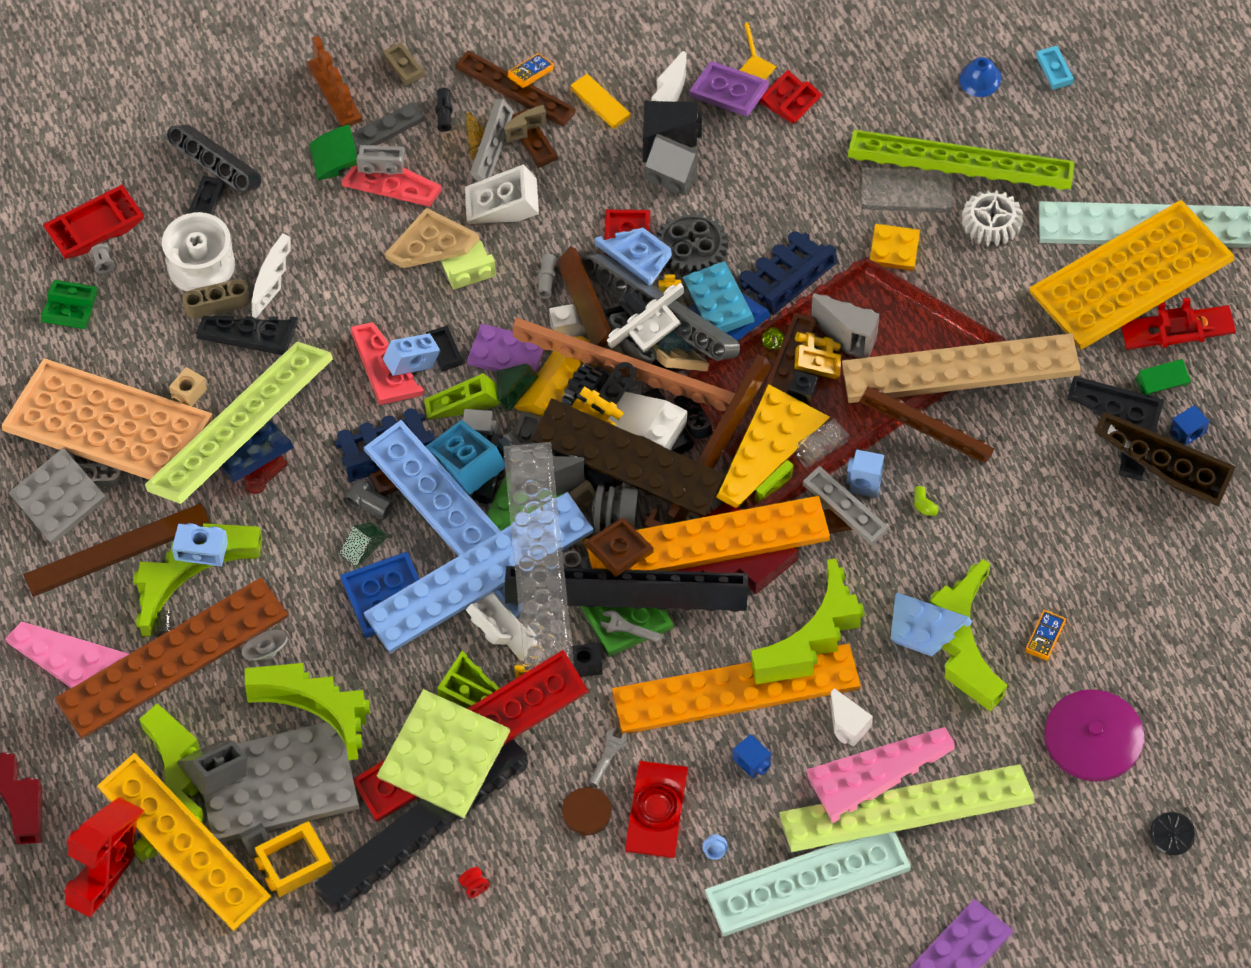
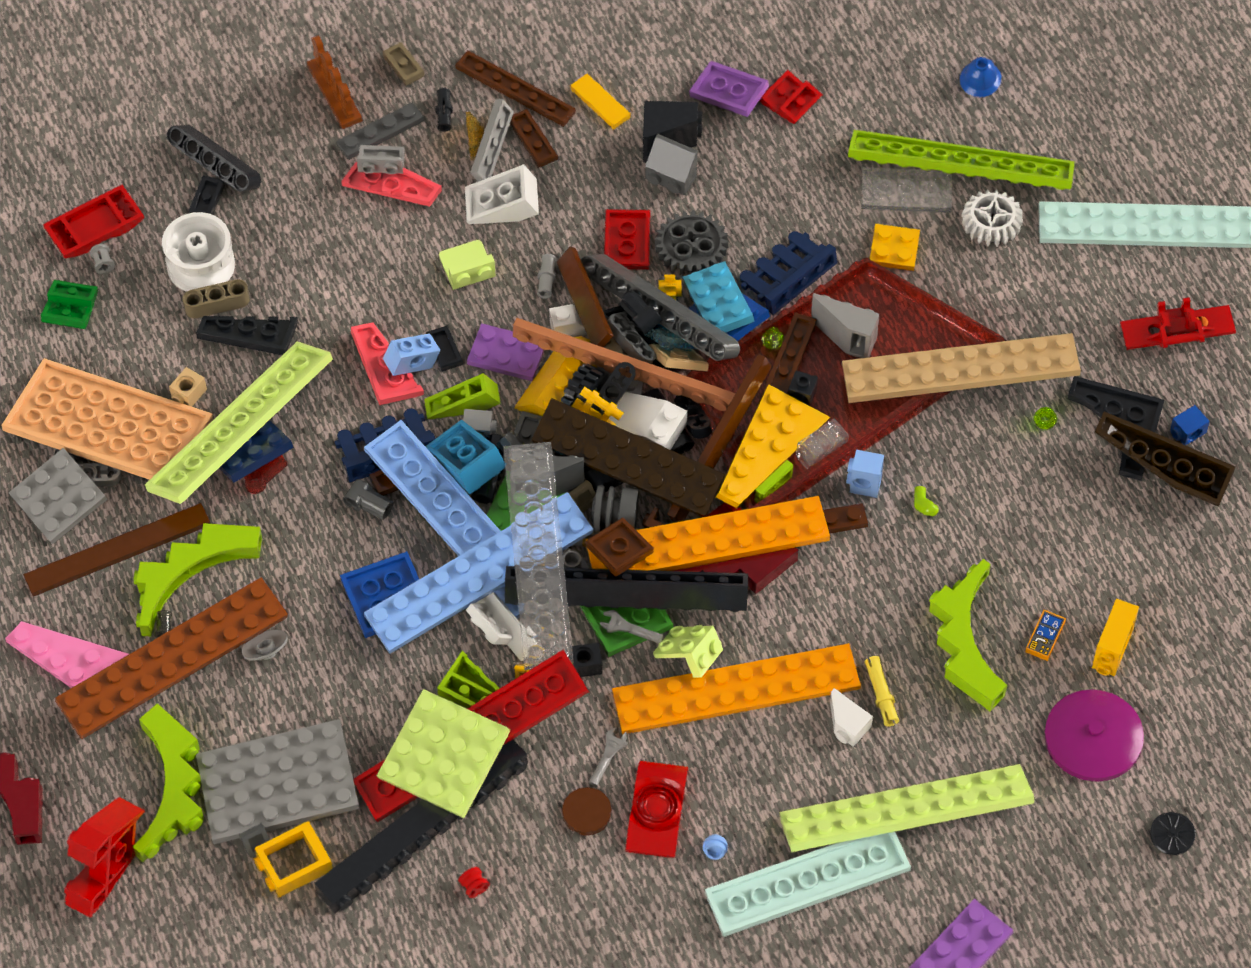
yellow plate [97,753,271,932] -> none
light blue brick [172,523,228,567] -> none
dark grey slope [177,740,248,796] -> none
lime arch [245,663,371,760] -> none
white slope [252,233,291,318] -> none
green slope [309,124,357,180] -> none
clear green slope [339,522,389,568] -> none
tan plate [385,208,480,268] -> none
clear green slope [496,363,539,412] -> none
dark tan slope [504,105,546,143] -> none
tile [508,53,554,88] -> none
light blue wing [595,228,672,286] -> none
white bracket [607,283,684,352] -> none
white slope [651,51,686,102] -> none
blue brick [733,734,771,778] -> none
yellow piece [739,22,777,80] -> none
lime arch [751,558,865,684] -> none
yellow plate [794,332,841,379] -> none
light grey plate [803,466,889,546] -> none
bright pink wing [807,727,955,824] -> none
reddish brown plate [859,386,994,463] -> none
light blue wing [891,592,972,656] -> none
yellow plate [1029,200,1234,350] -> none
medium azure plate [1036,46,1074,90] -> none
green hinge [1135,359,1191,395] -> none
none -> yellowish green bracket [653,625,723,678]
none -> light yellow pin [864,656,899,727]
none -> clear neon green plate [1033,407,1057,430]
none -> yellow window [1092,598,1139,676]

